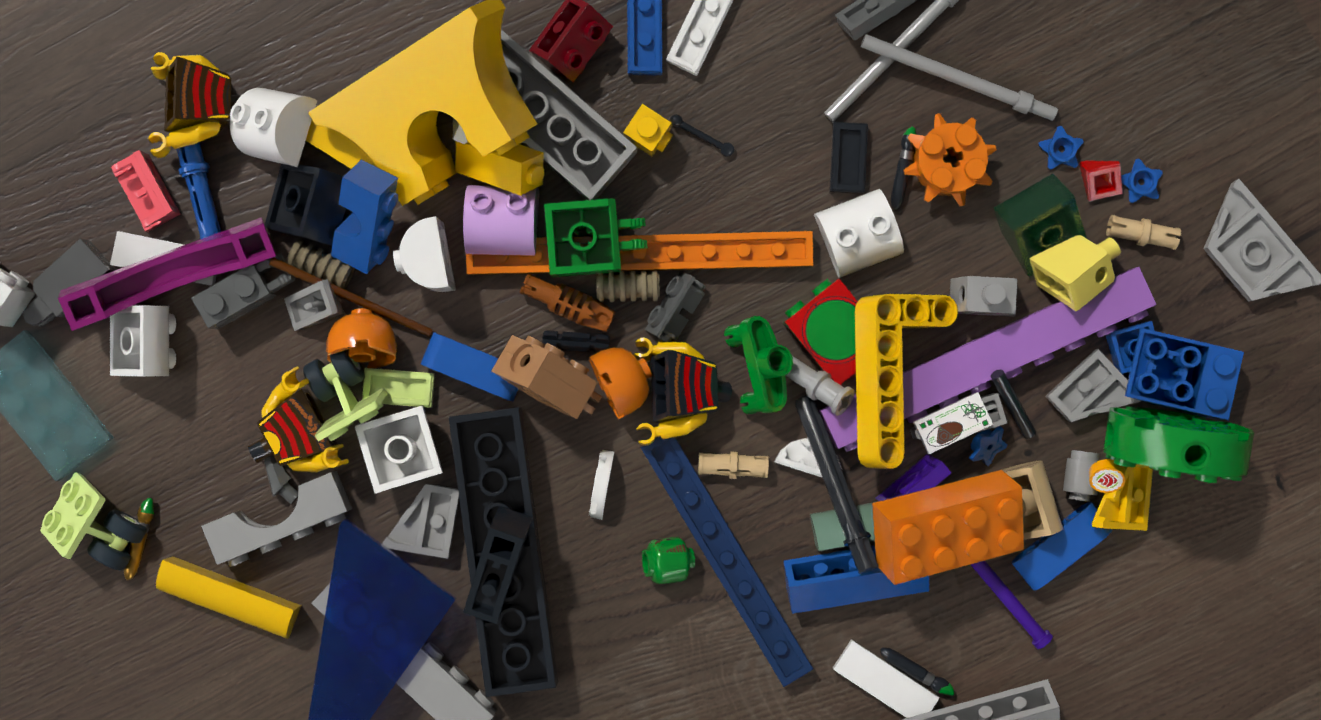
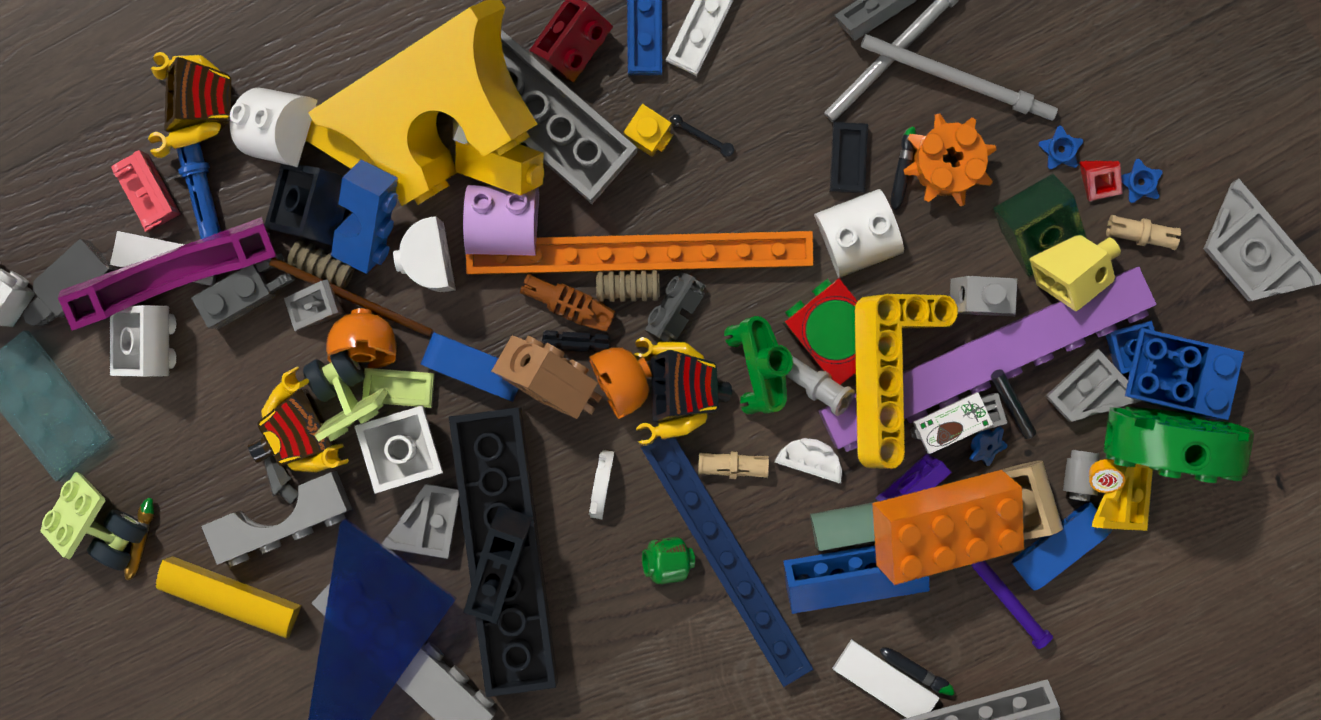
green hinge [544,199,648,277] -> none
black axle [795,395,879,574] -> none

